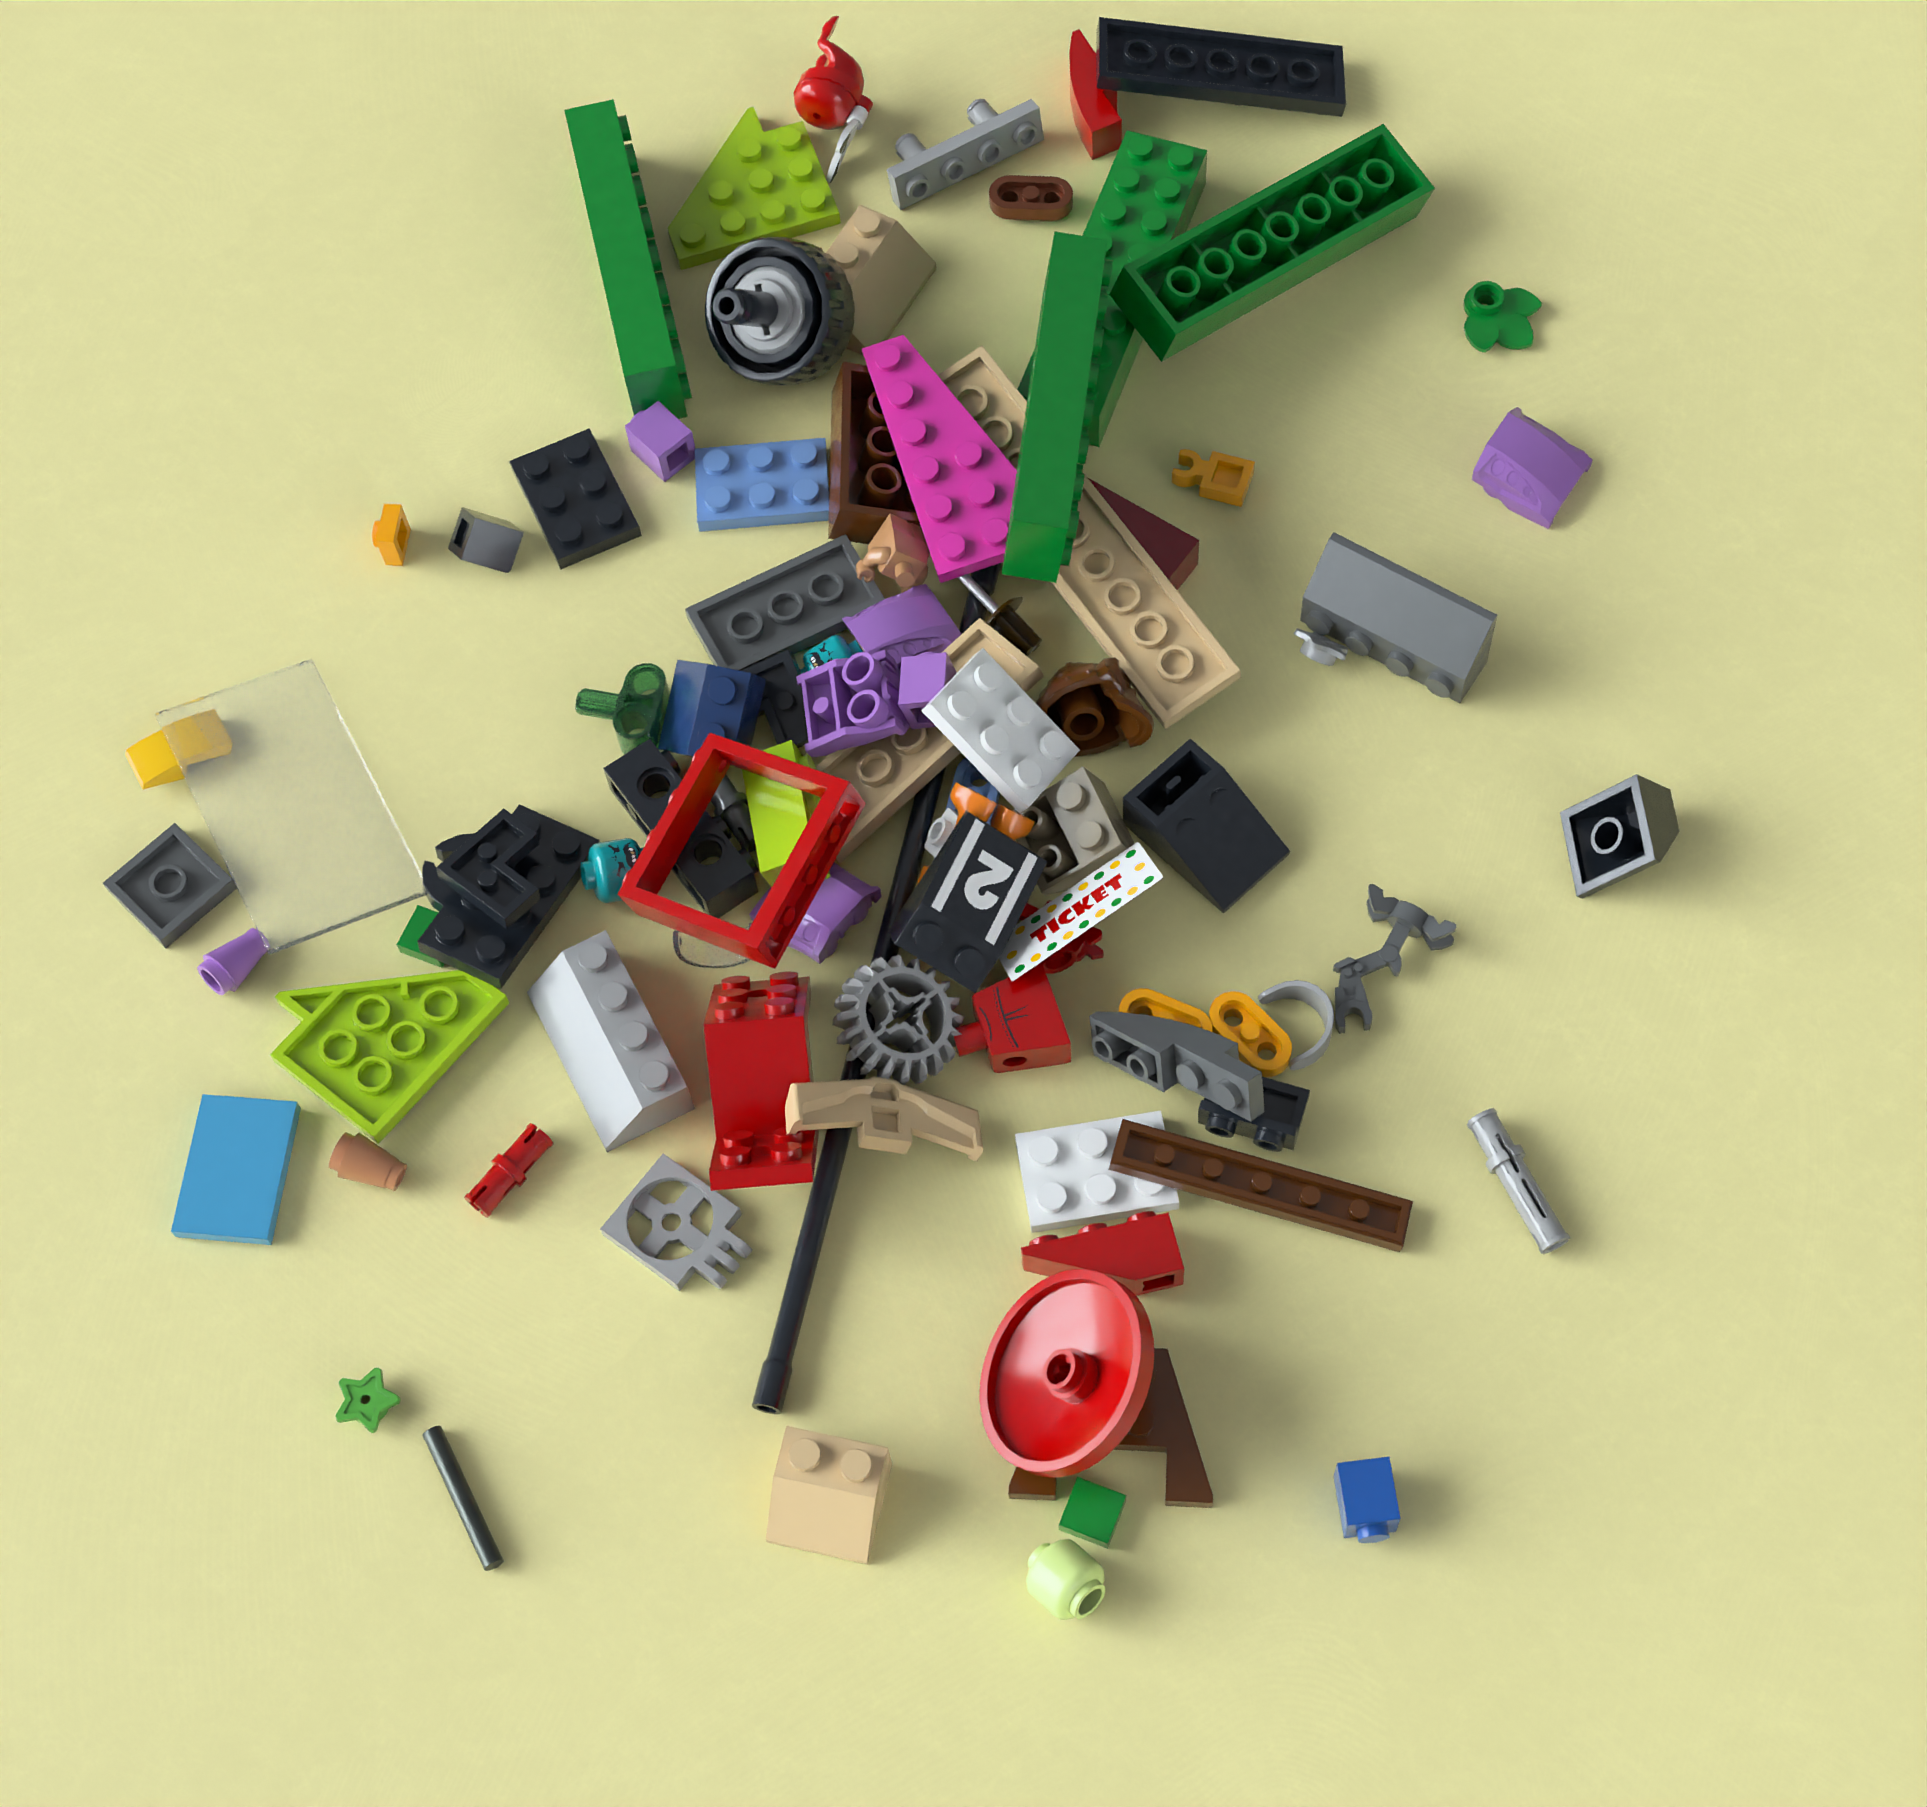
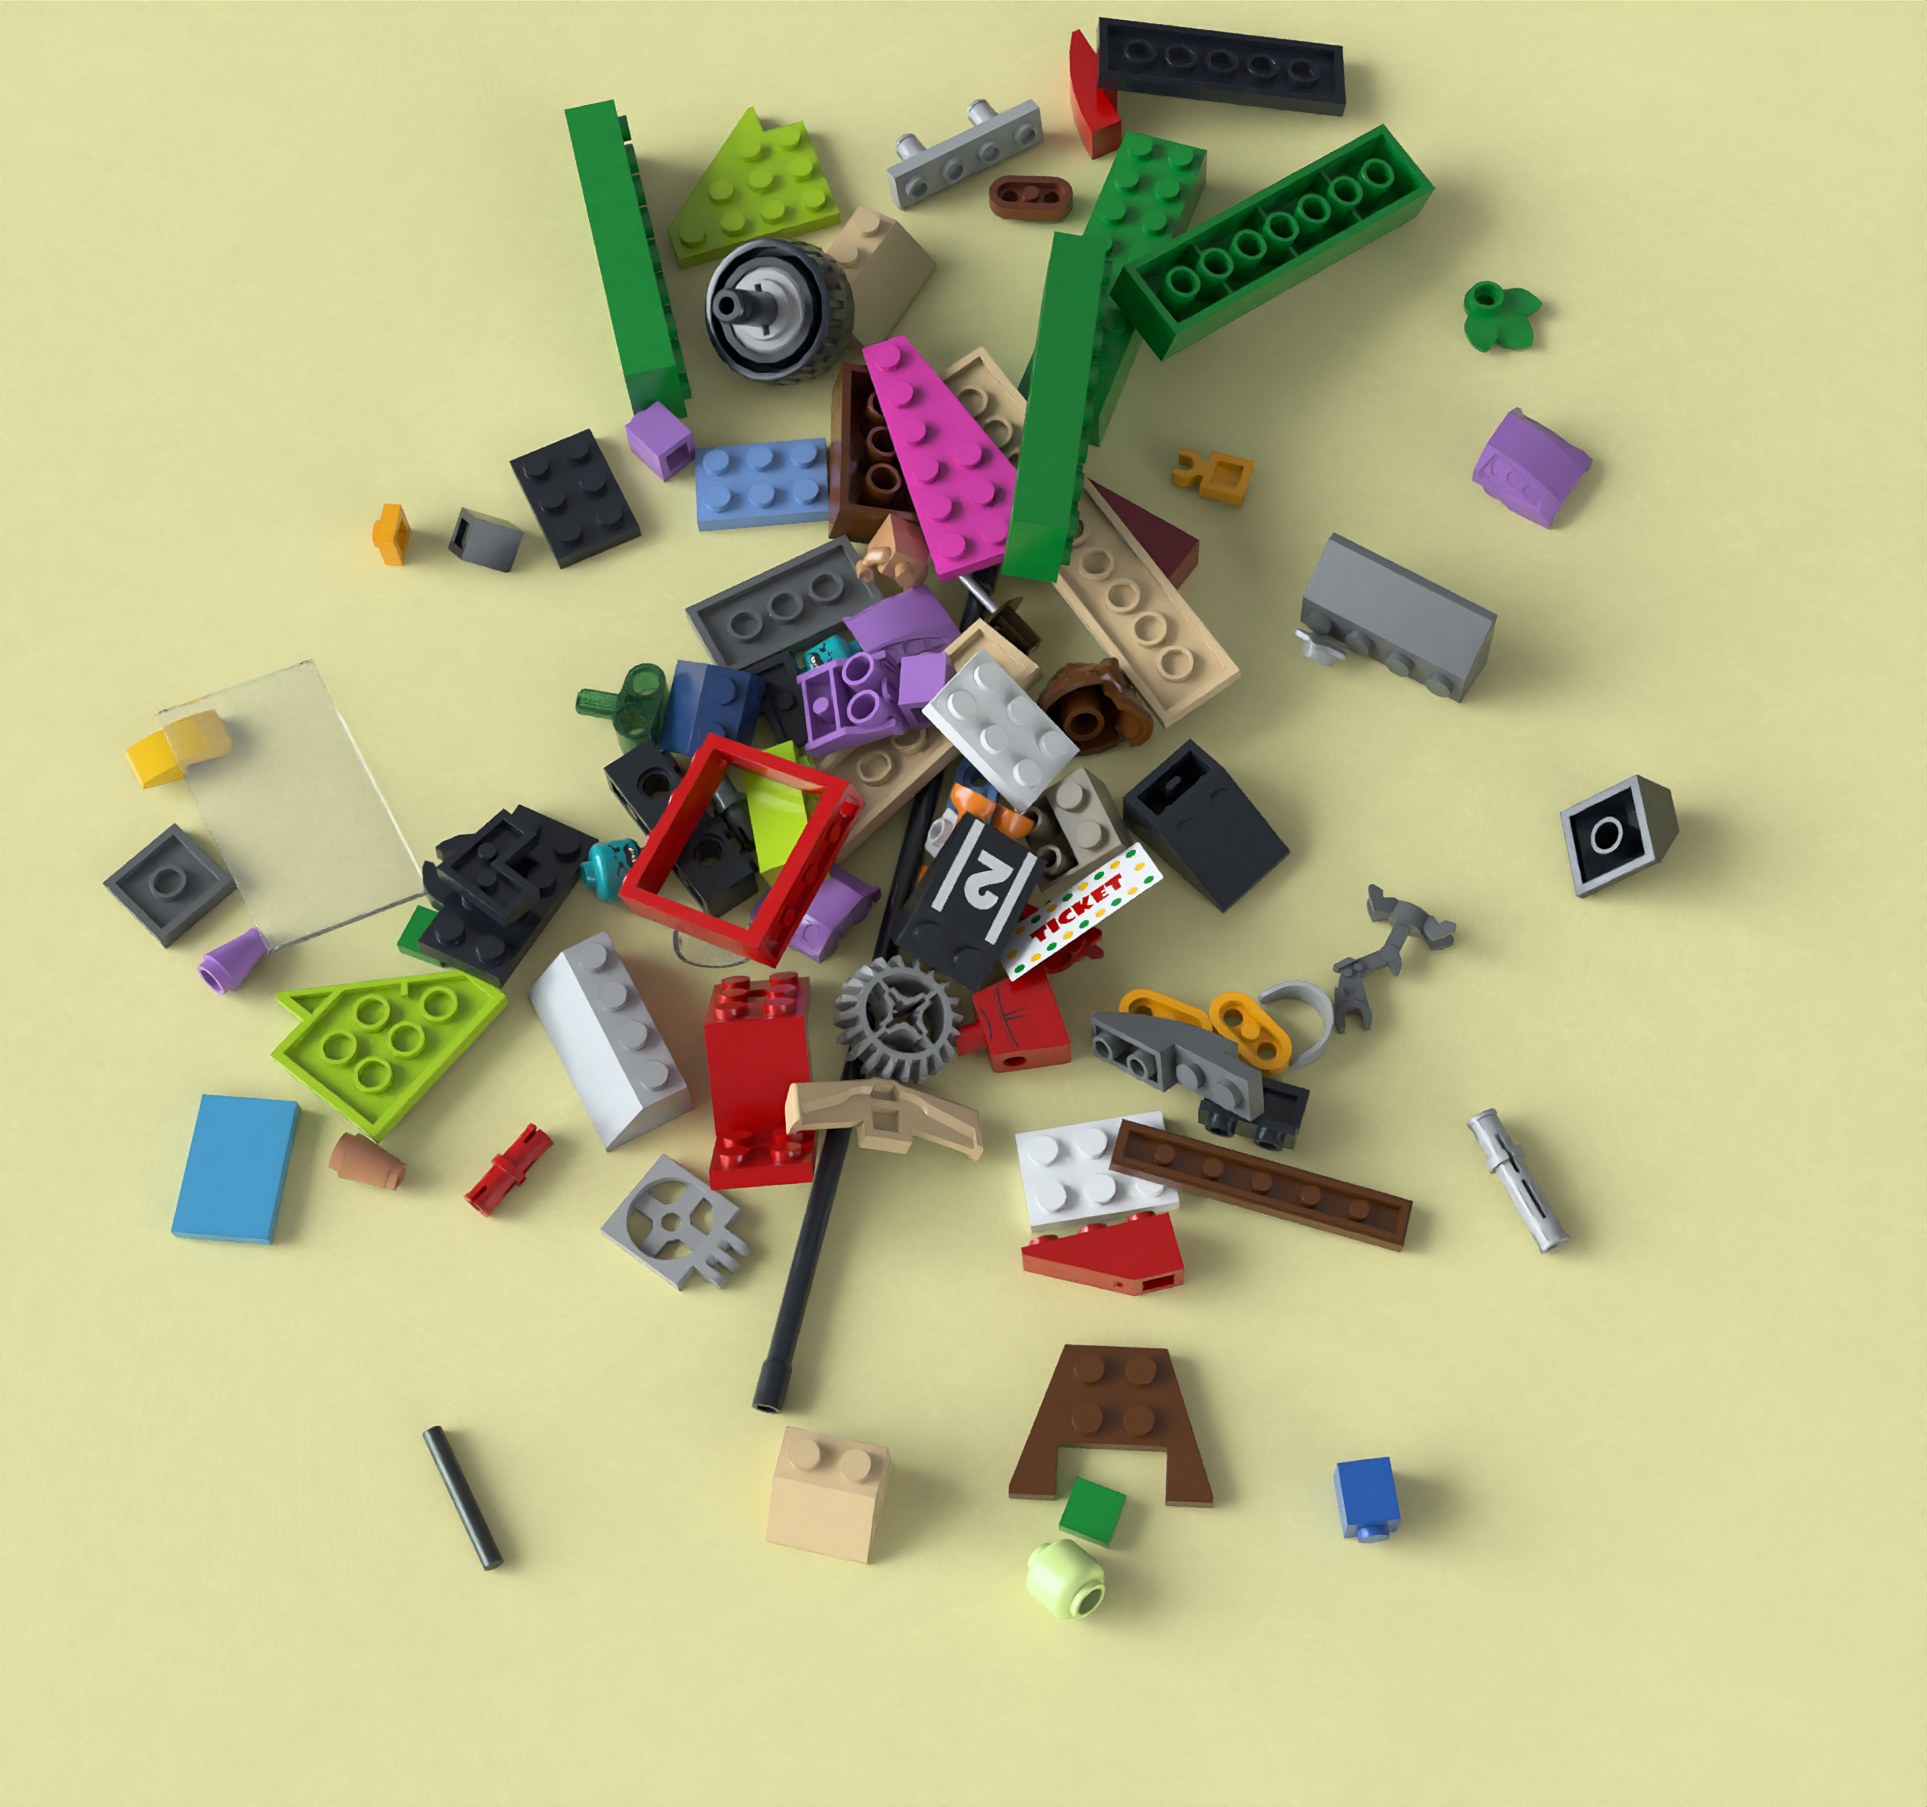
bright green plate [336,1368,401,1433] -> none
red hair [793,16,873,183] -> none
dish [979,1269,1154,1478] -> none

